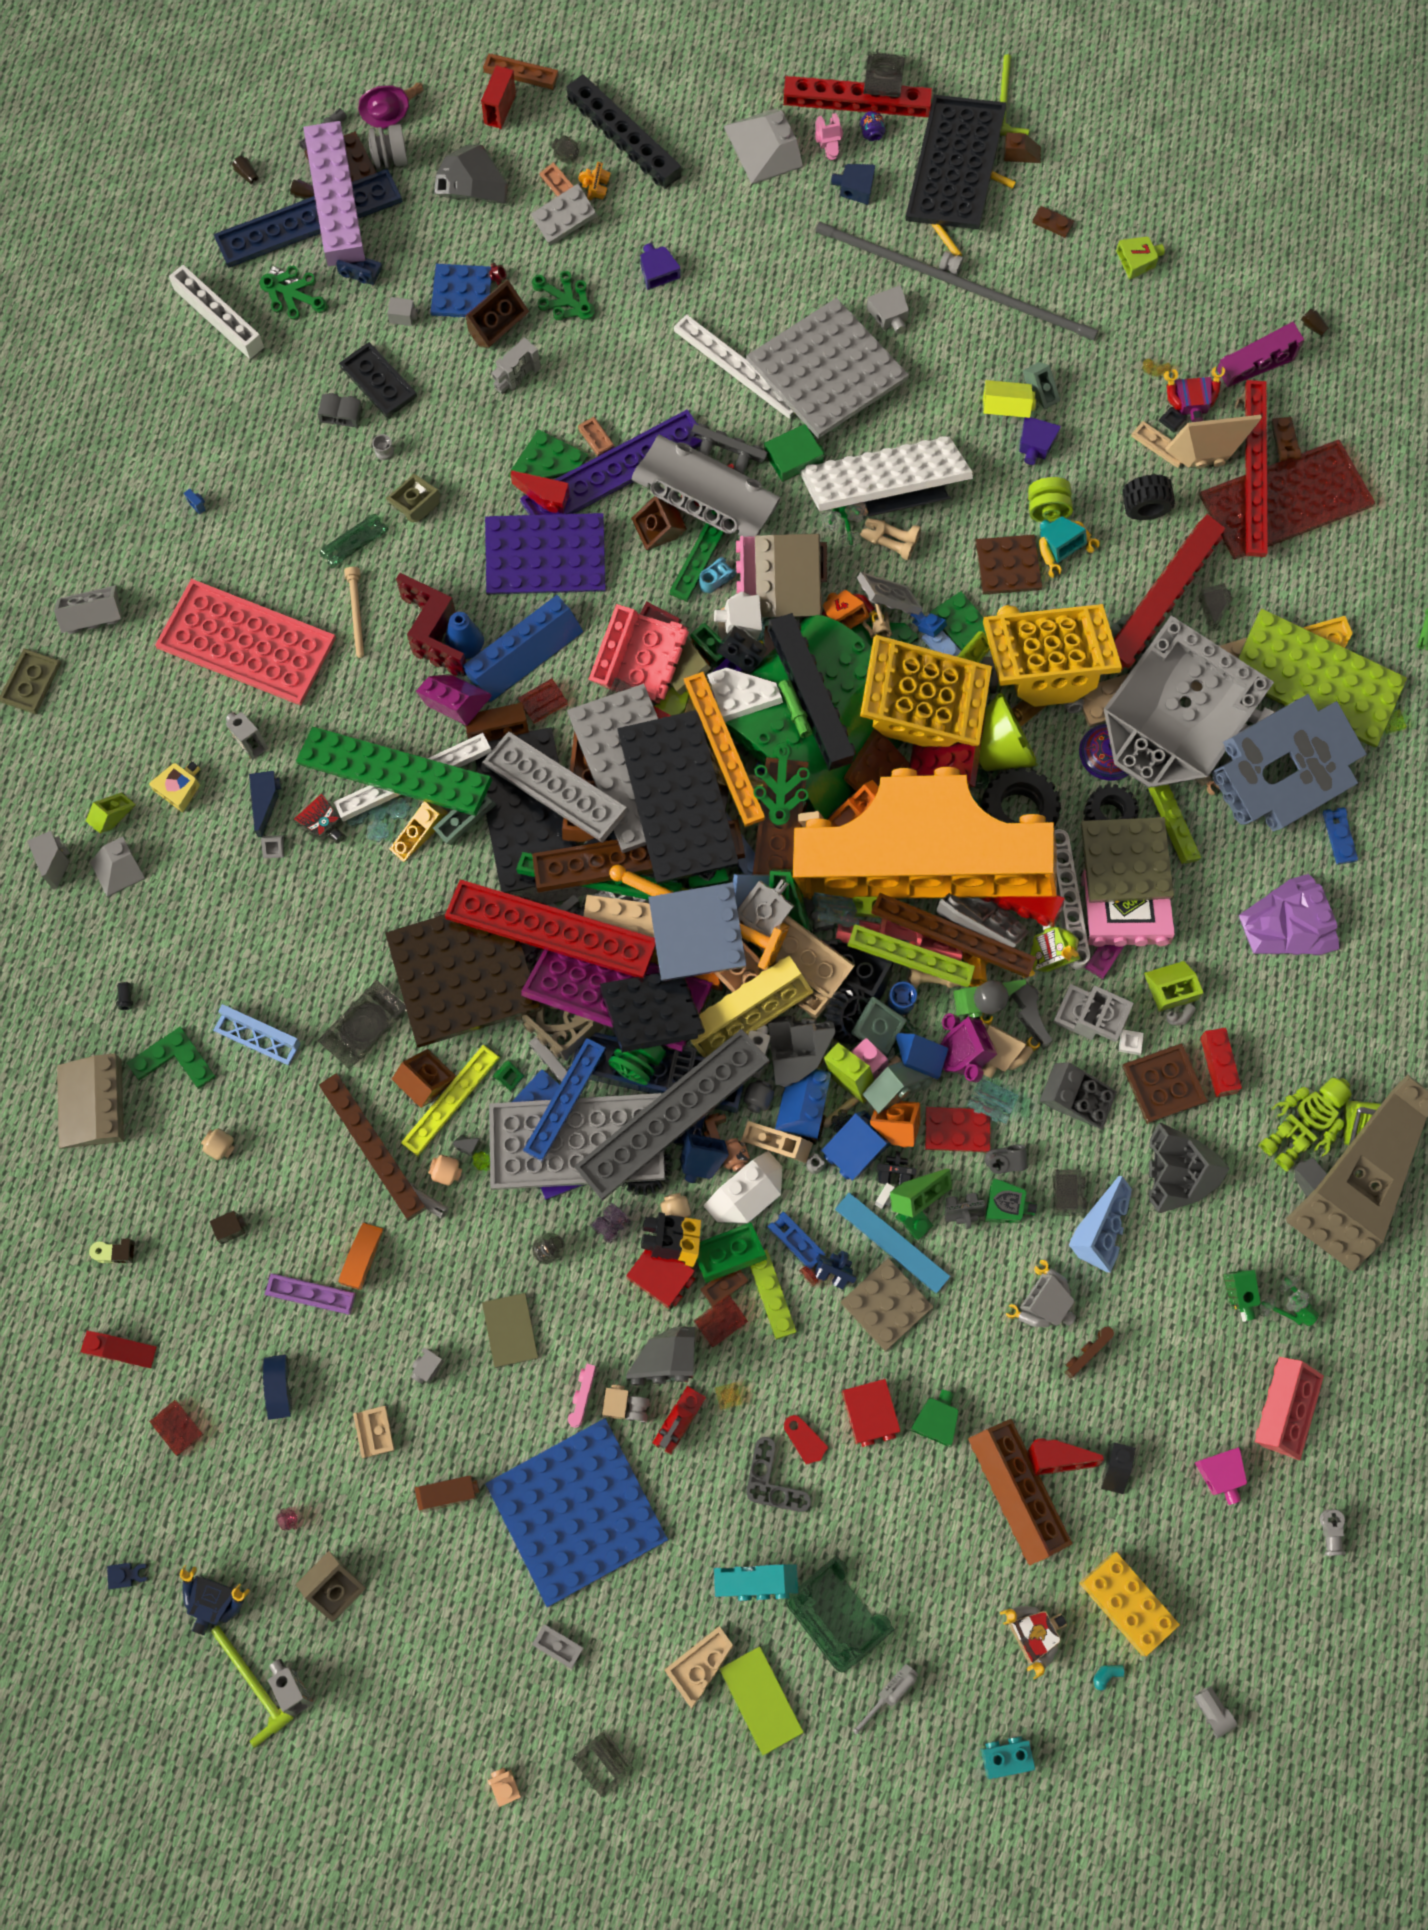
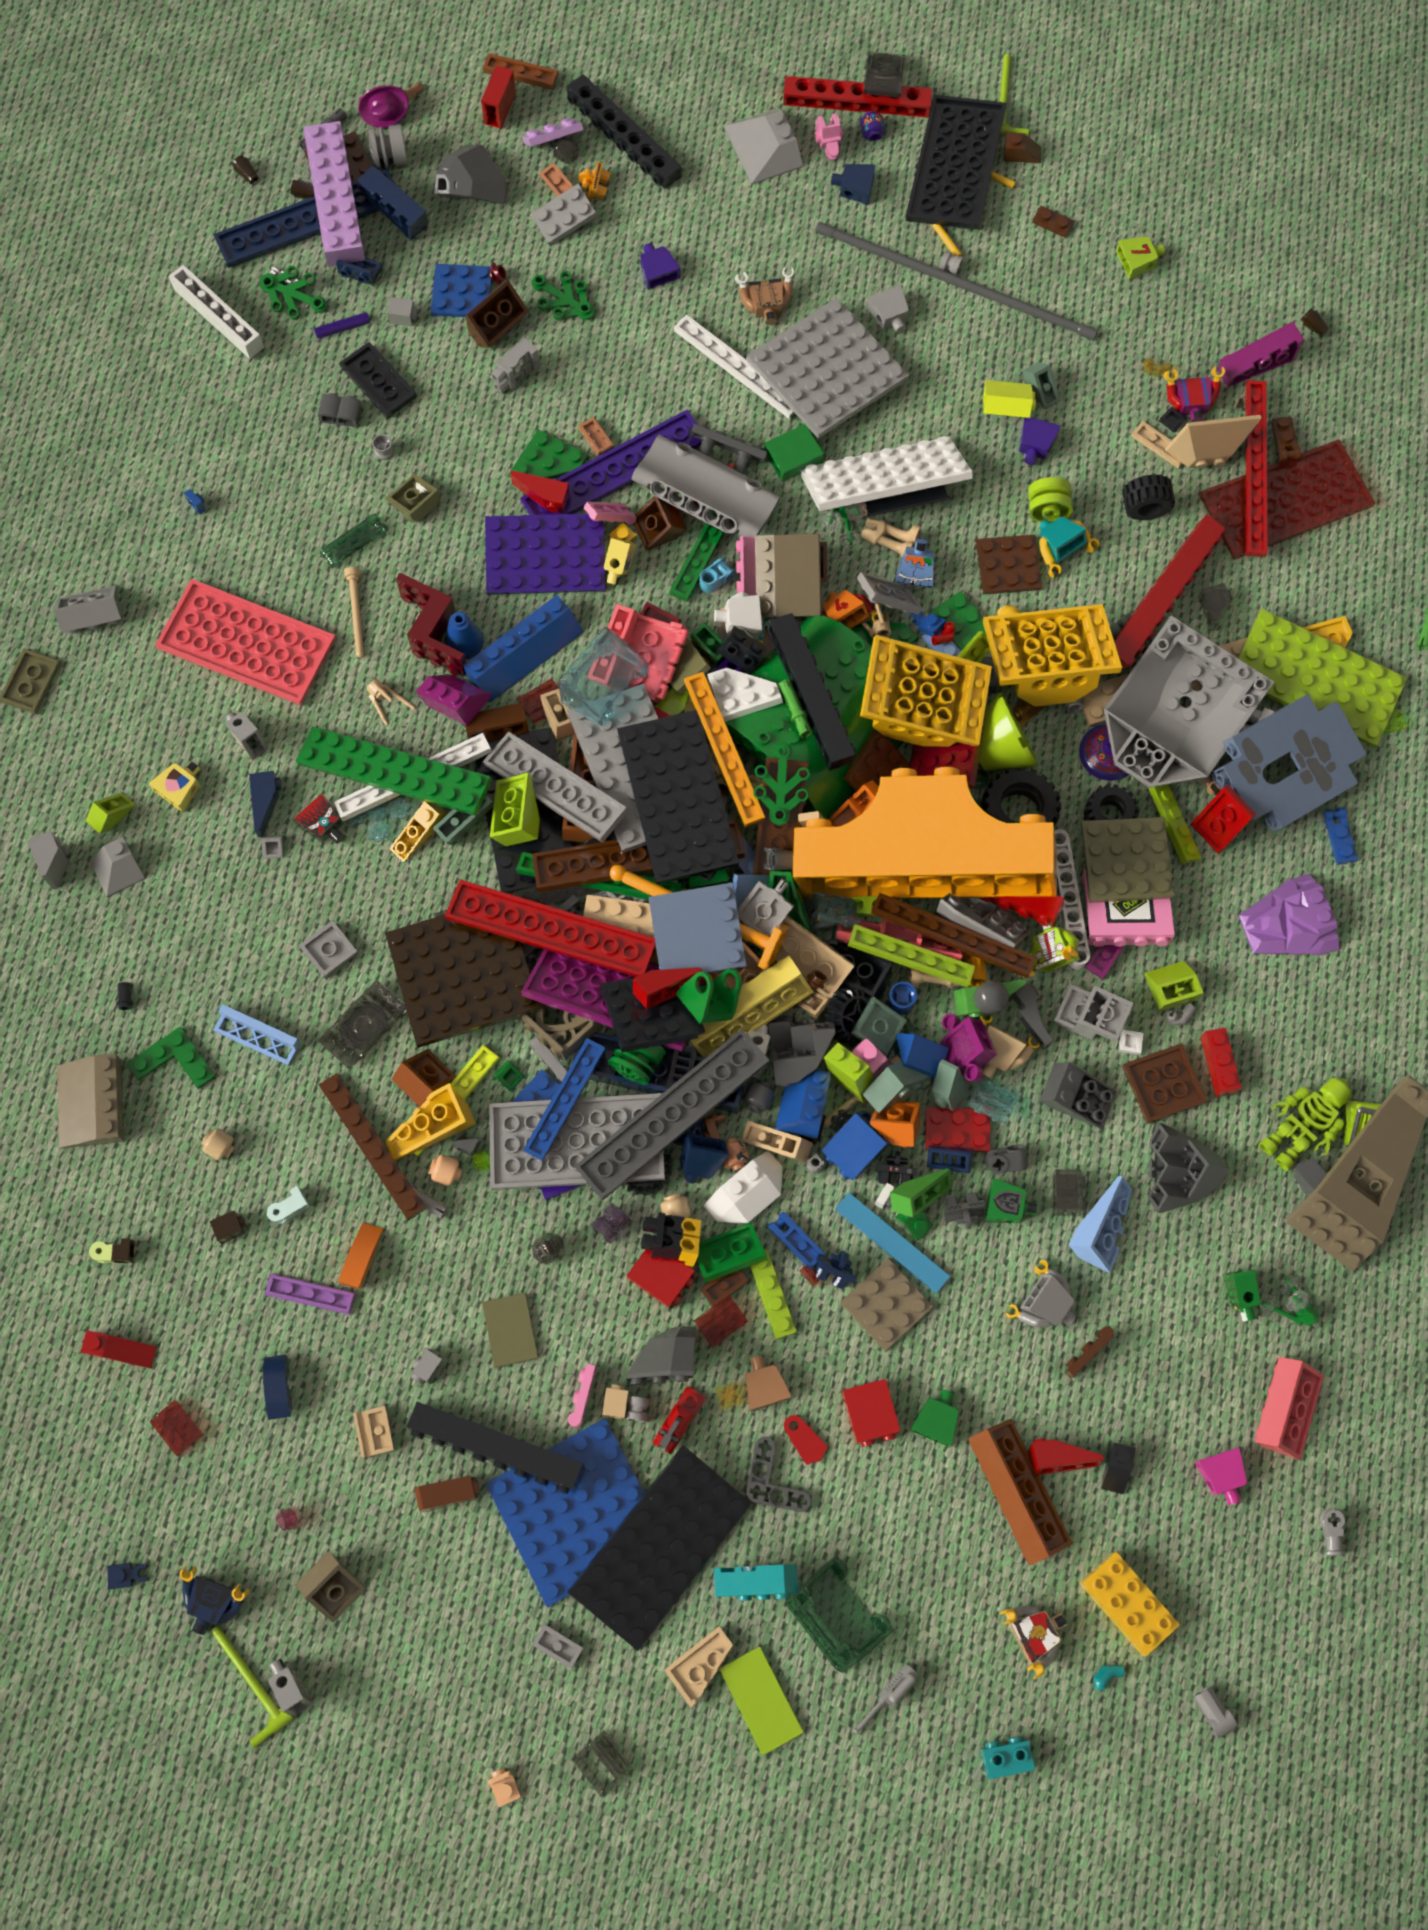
none -> light aqua leg [267,1186,311,1224]
none -> light grey plate [299,920,359,978]
none -> dark purple axle [314,312,370,339]
none -> dark blue wedge [357,166,427,241]
none -> tan plant [367,679,416,726]
none -> yellow wedge [385,1083,476,1161]
none -> black brick [406,1402,585,1494]
none -> lime slope [490,773,540,846]
none -> lavender plate [522,117,583,147]
none -> tan slope [540,689,574,740]
none -> clear light blue windscreen [559,627,649,726]
none -> black plate [567,1445,752,1651]
none -> bright pink plate [584,502,637,525]
none -> light yellow torso [604,538,637,585]
none -> yellow plate [609,522,637,542]
none -> red slope [633,967,702,1010]
none -> green hose [676,969,742,1024]
none -> medium nougat torso [735,267,794,325]
none -> medium nougat torso [745,1355,791,1412]
none -> dark grey piece [763,847,794,870]
none -> reddish brown plate [807,970,827,989]
none -> medium blue torso [895,539,934,588]
none -> dark blue slope [927,1146,974,1173]
none -> red arm [931,622,956,646]
none -> sand green slope [932,1059,968,1111]
none -> red plate [1190,785,1257,854]

